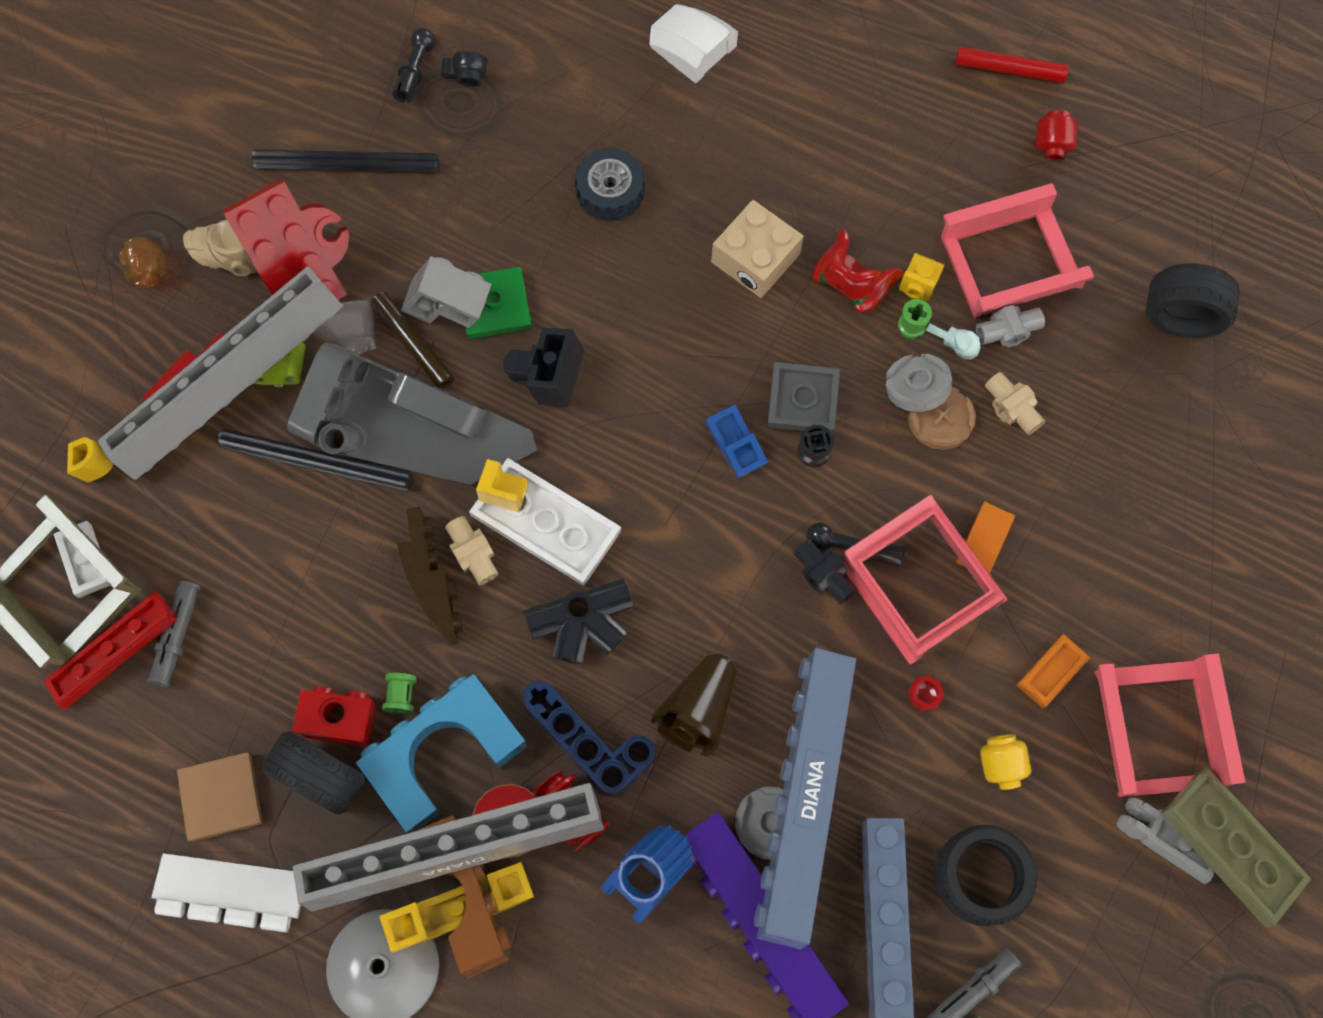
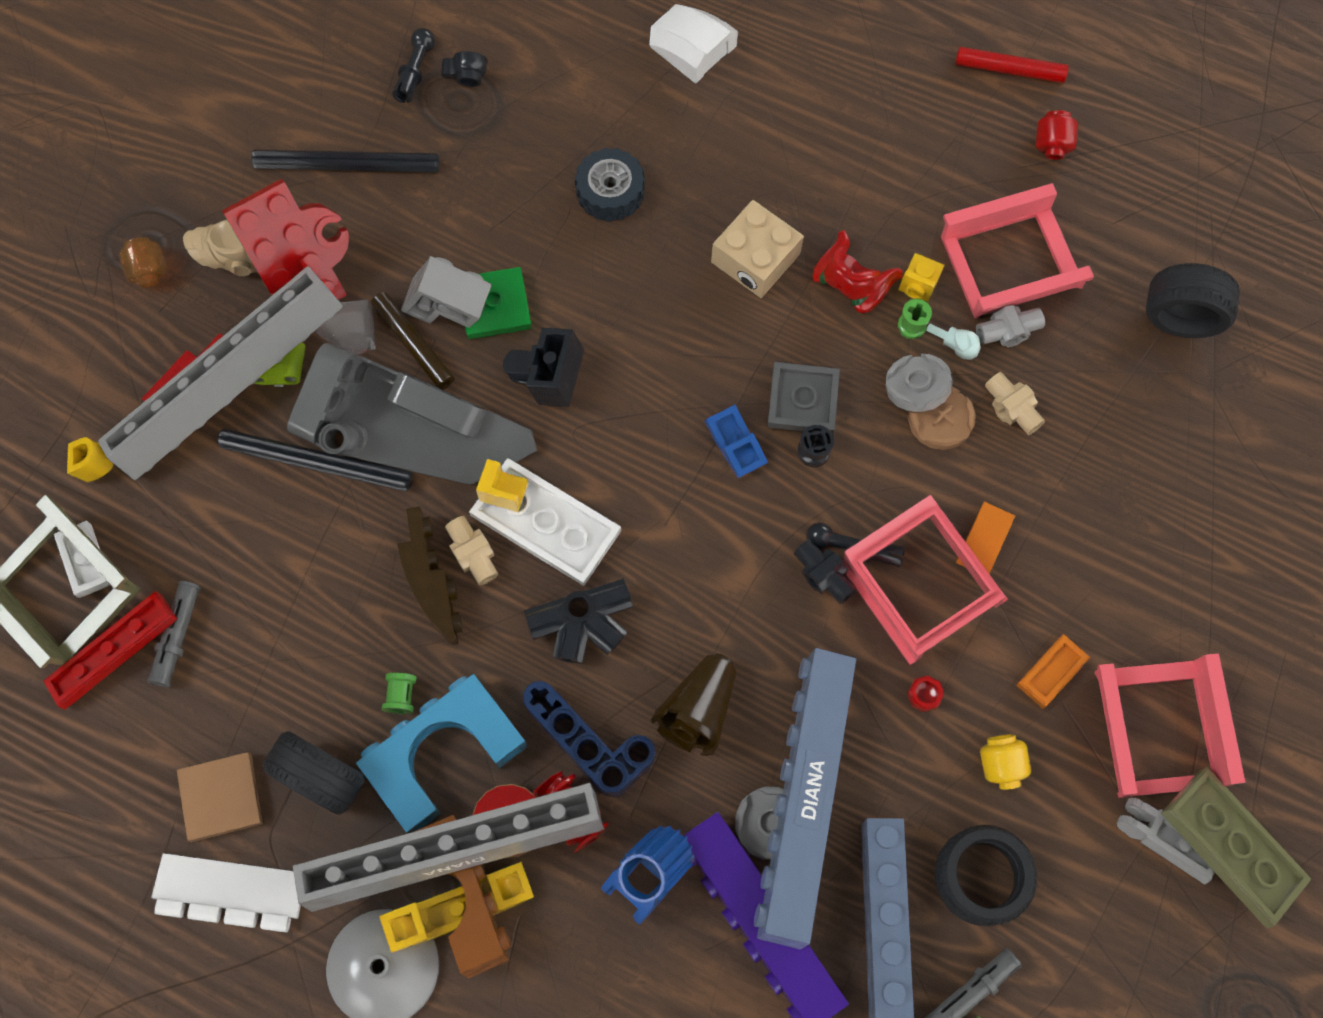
red brick [292,686,378,747] -> none

